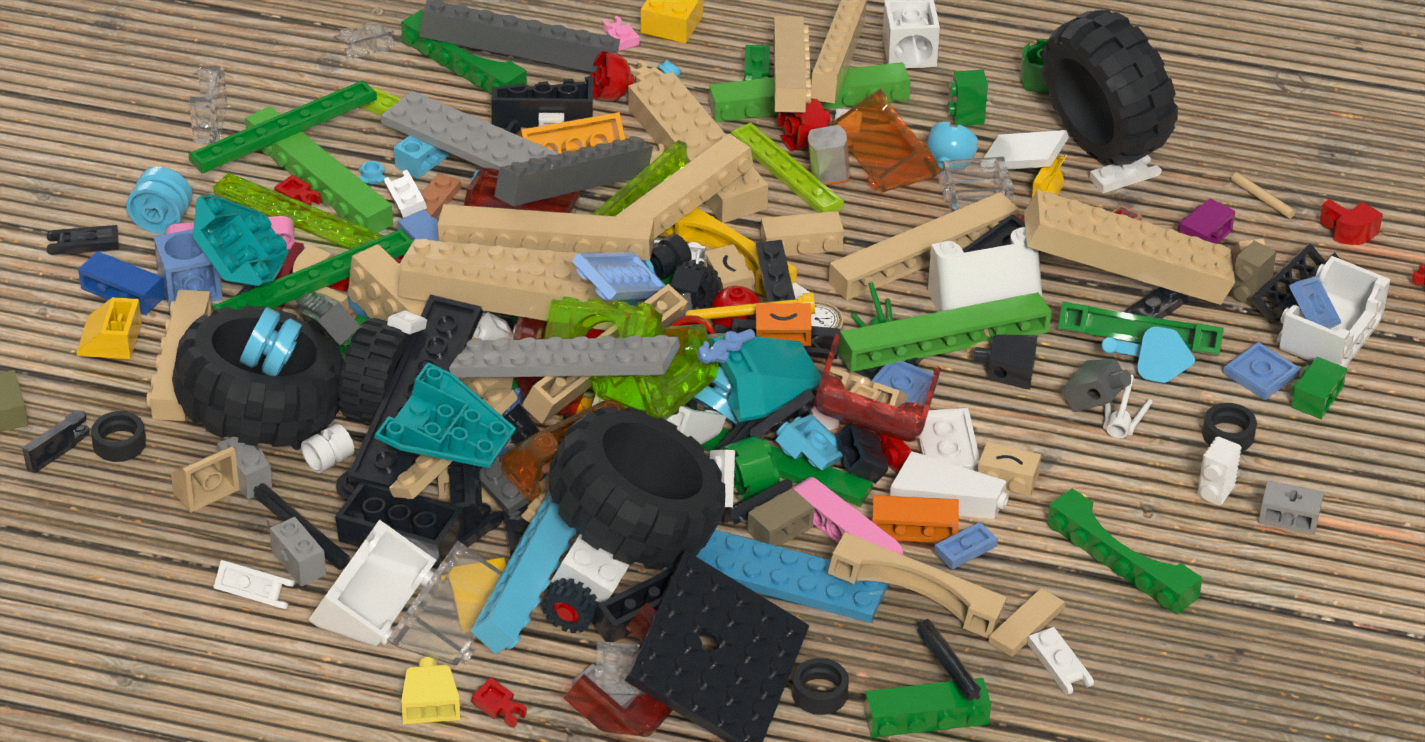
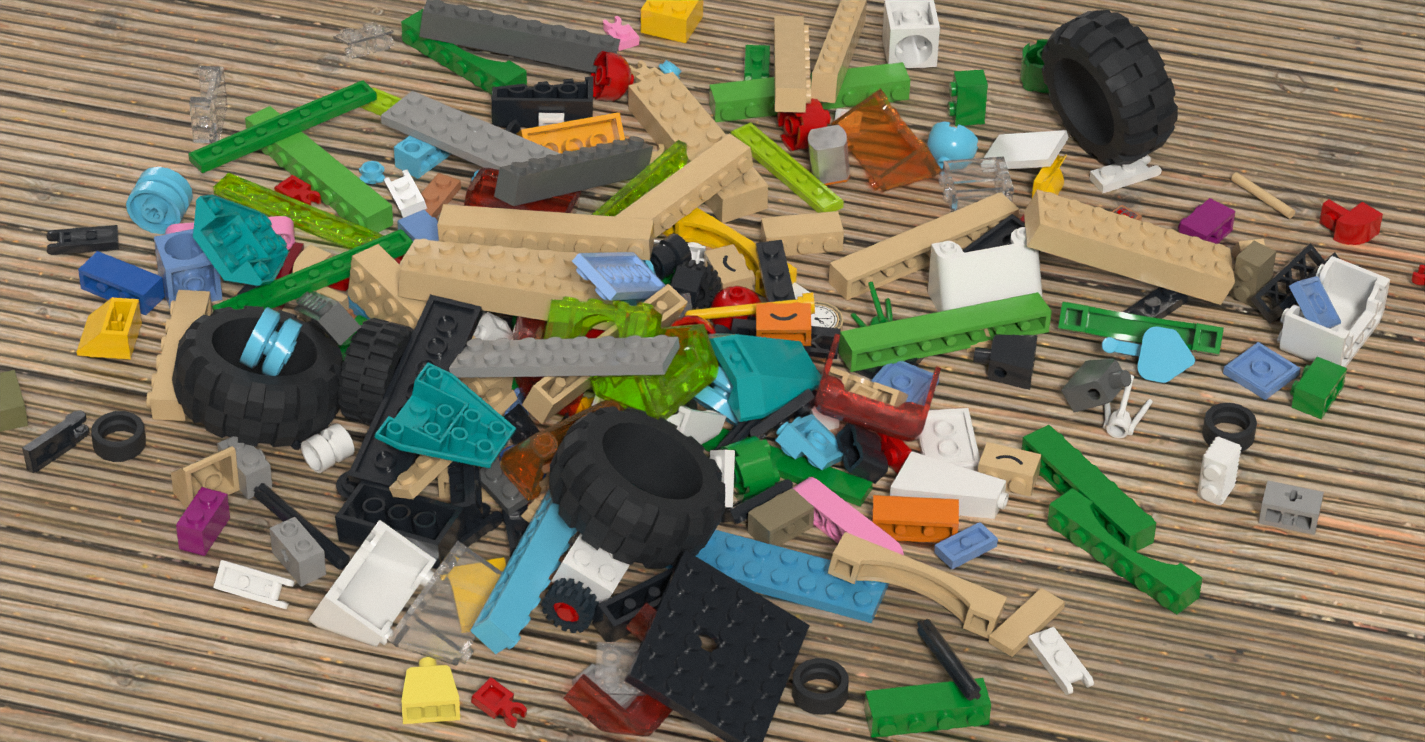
white tile [387,310,427,334] -> none
medium blue animal [698,329,755,364] -> none
none -> magenta brick [176,487,230,556]
none -> green brick [1021,425,1157,552]

